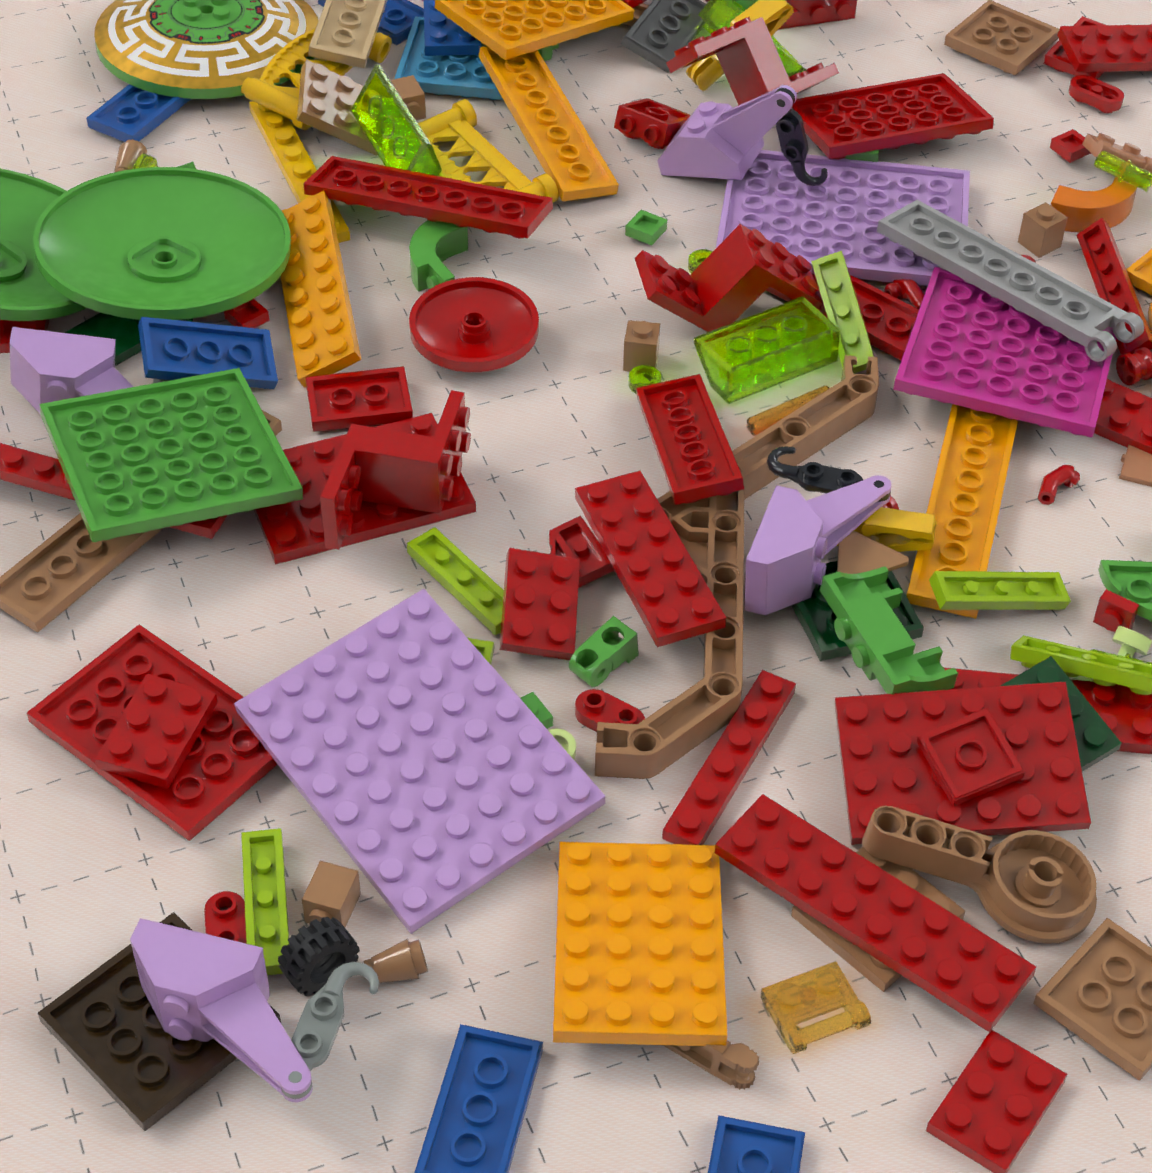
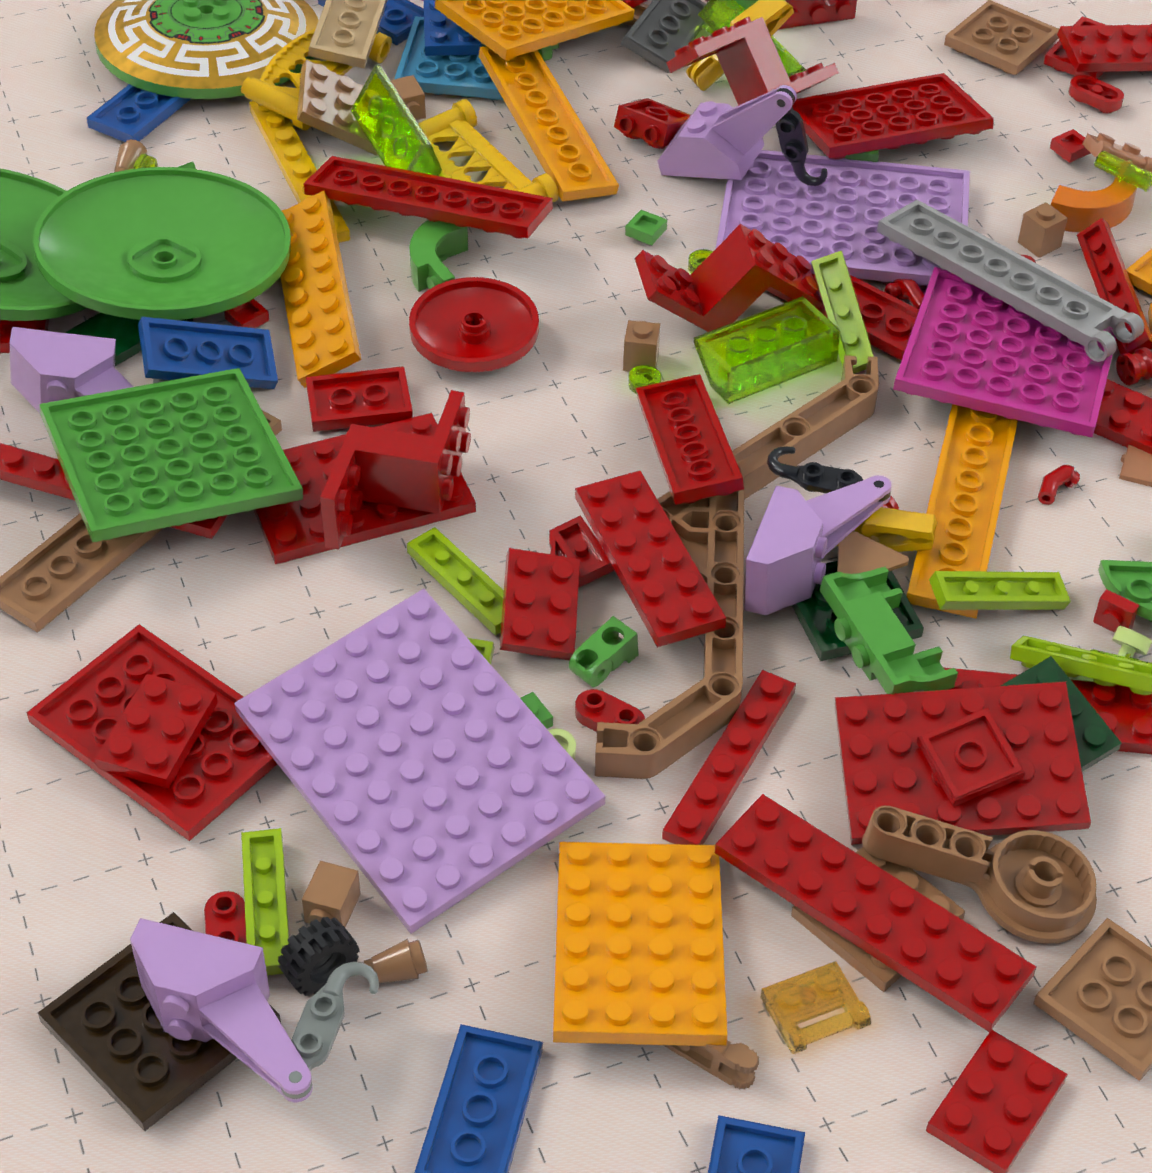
clear orange axle [746,385,830,436] -> none

